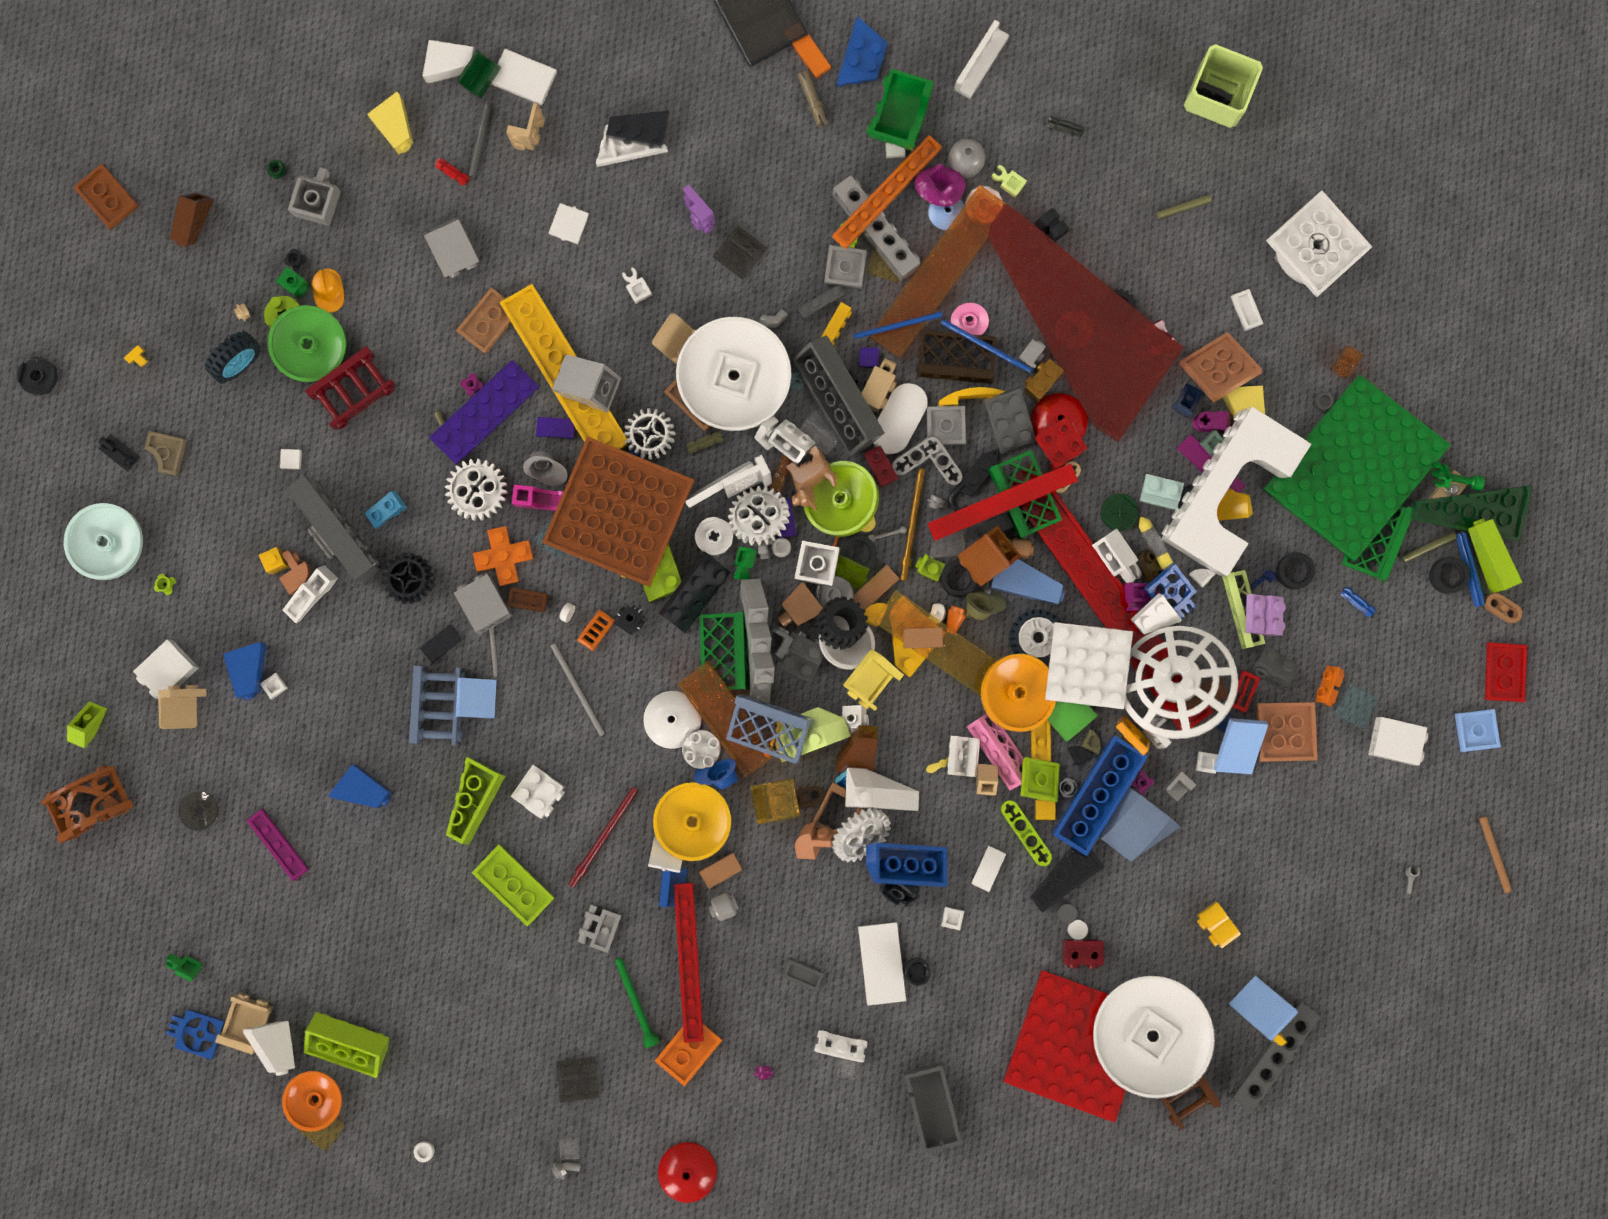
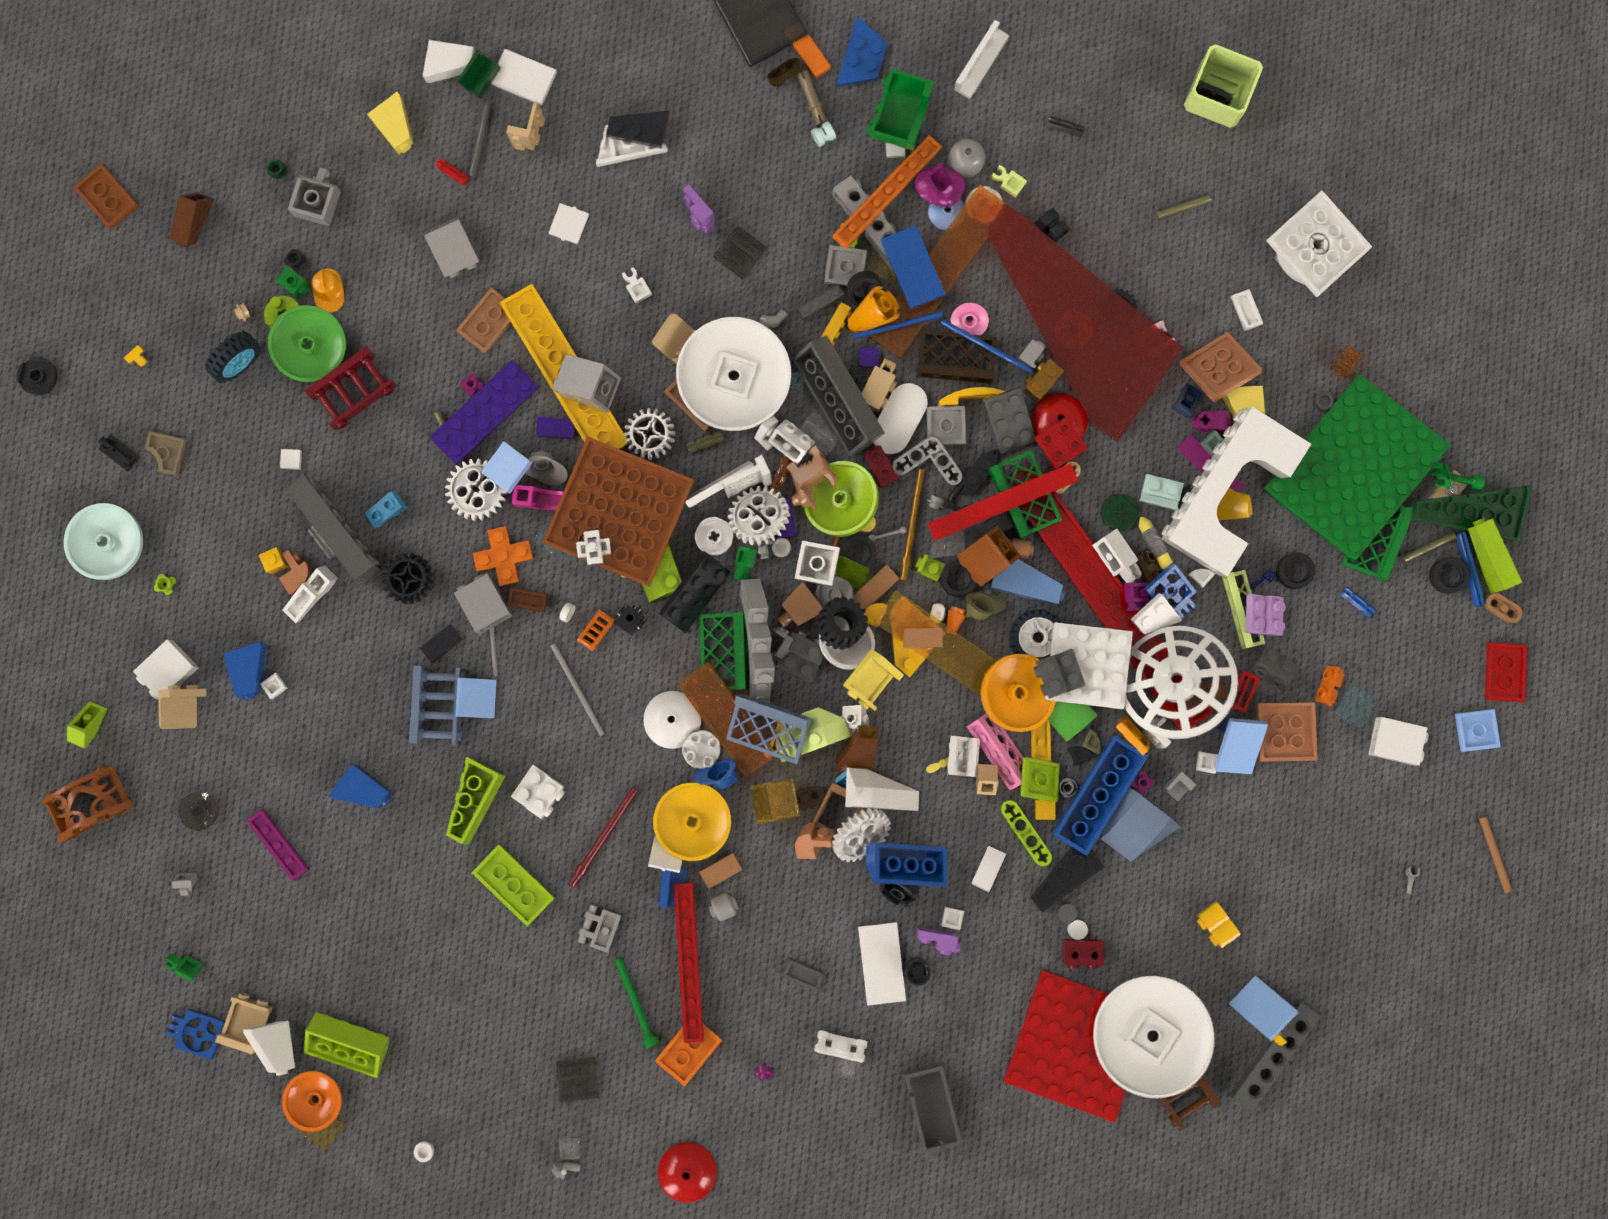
none -> light grey tile [171,873,198,896]
none -> light blue tile [481,441,532,494]
none -> white piece [576,530,611,565]
none -> dark brown plate [767,58,803,87]
none -> light aqua wheel [811,121,836,147]
none -> black tyre [847,271,884,307]
none -> light orange cone [848,286,900,333]
none -> blue tile [881,225,945,309]
none -> medium lavender plate [916,927,961,955]
none -> dark grey plate [1033,649,1086,699]

